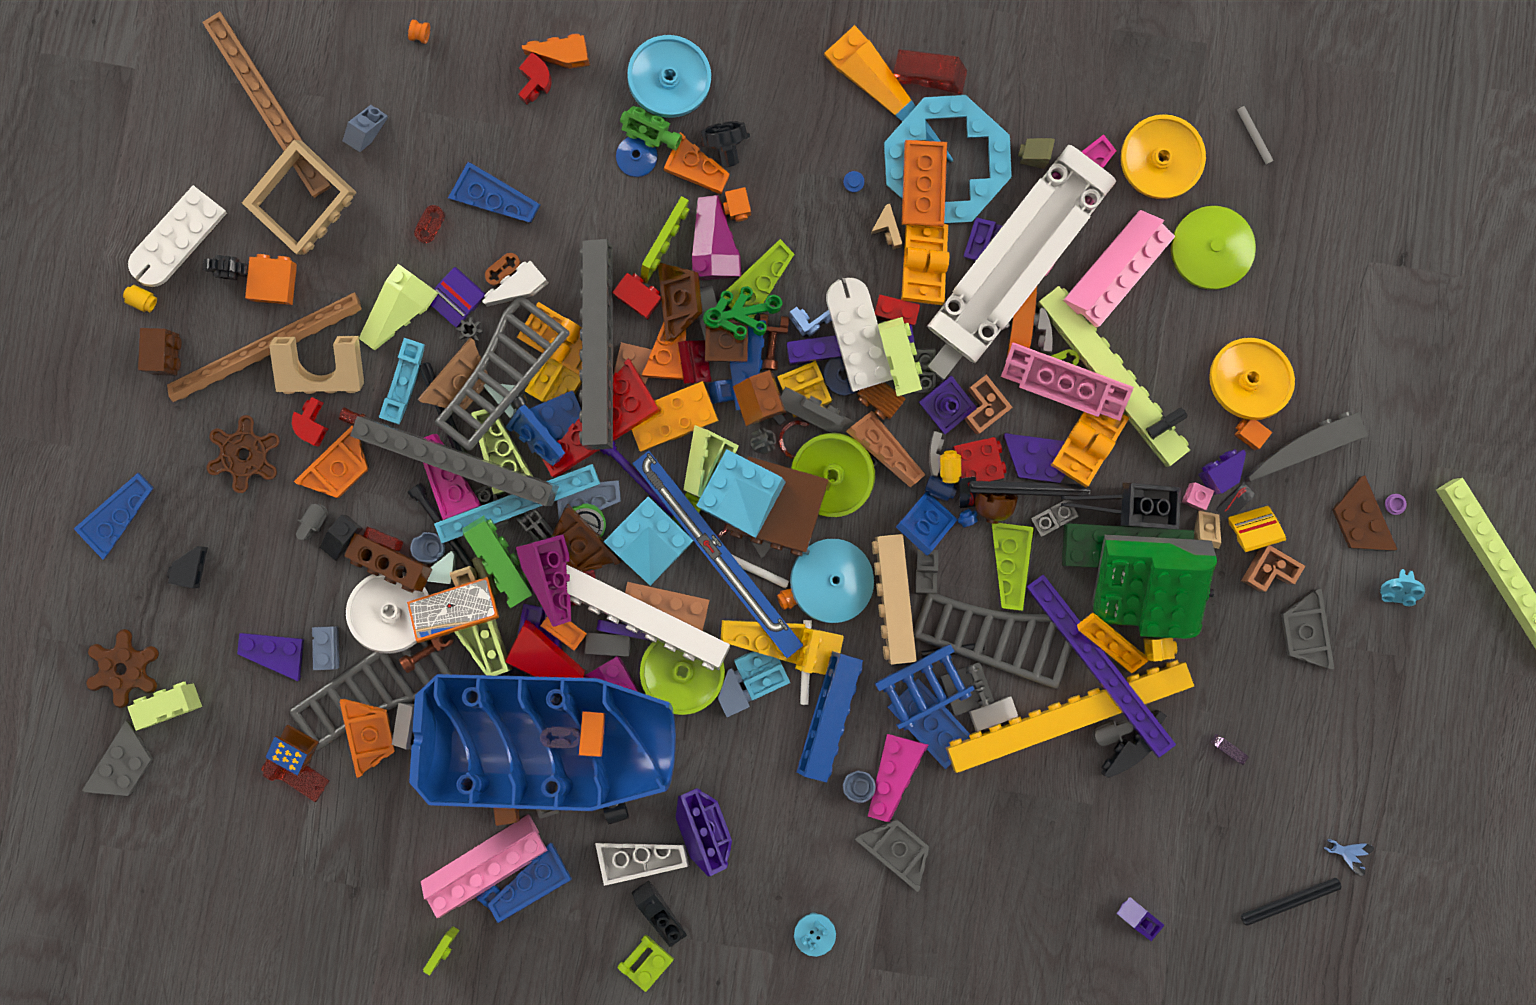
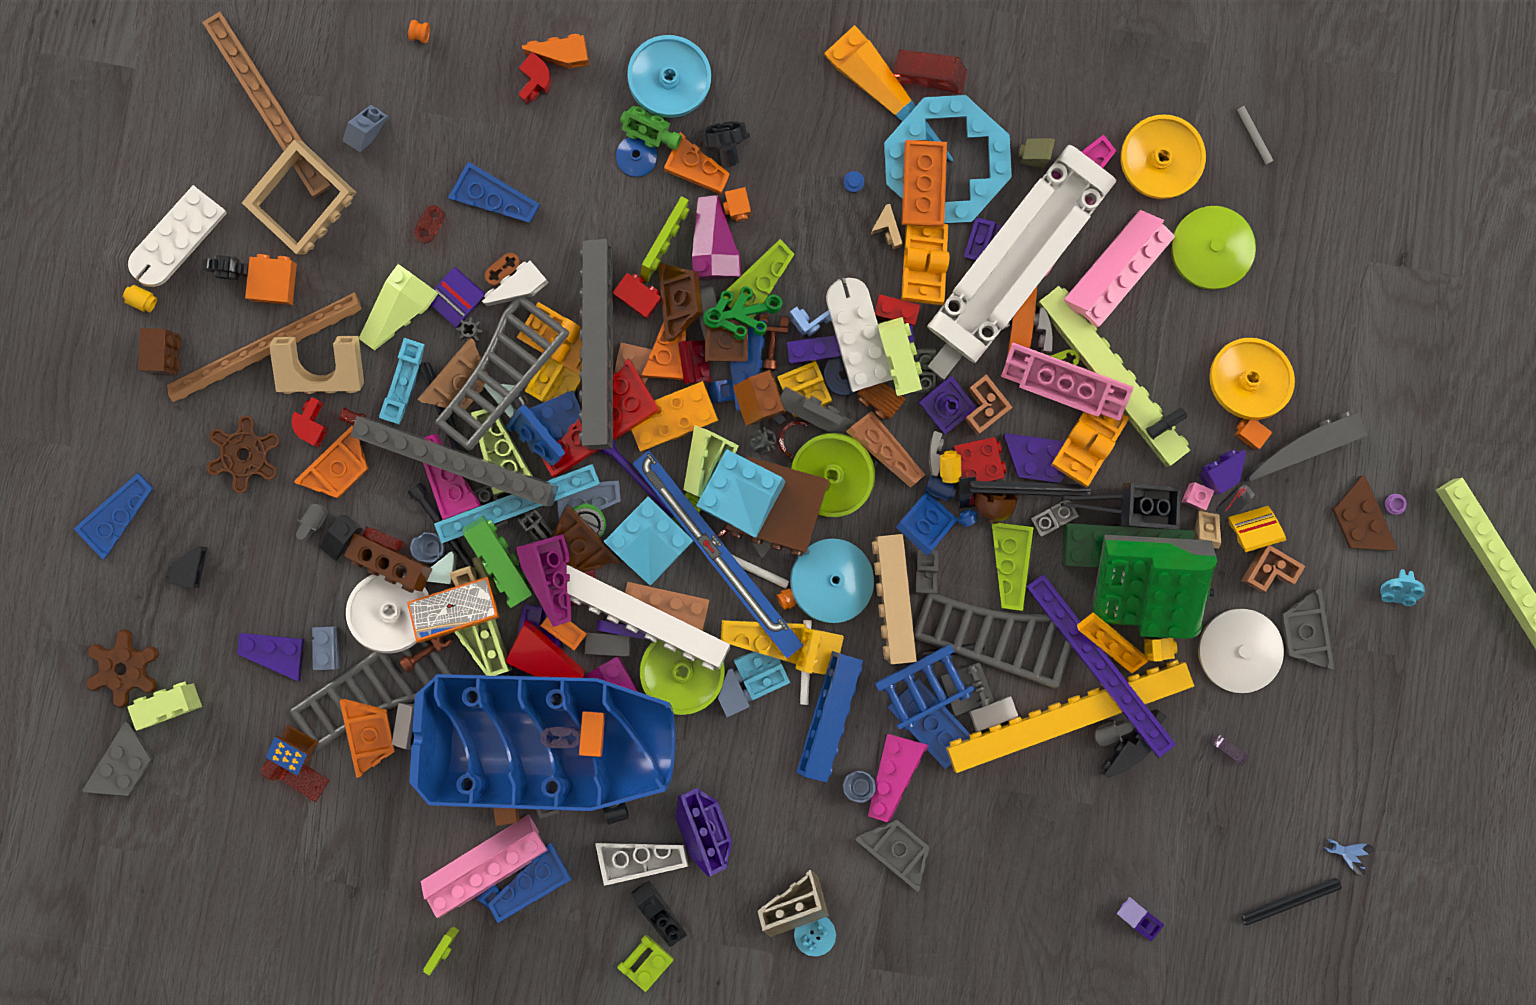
none -> dark tan wedge [758,870,829,937]
none -> white dish [1198,609,1284,693]

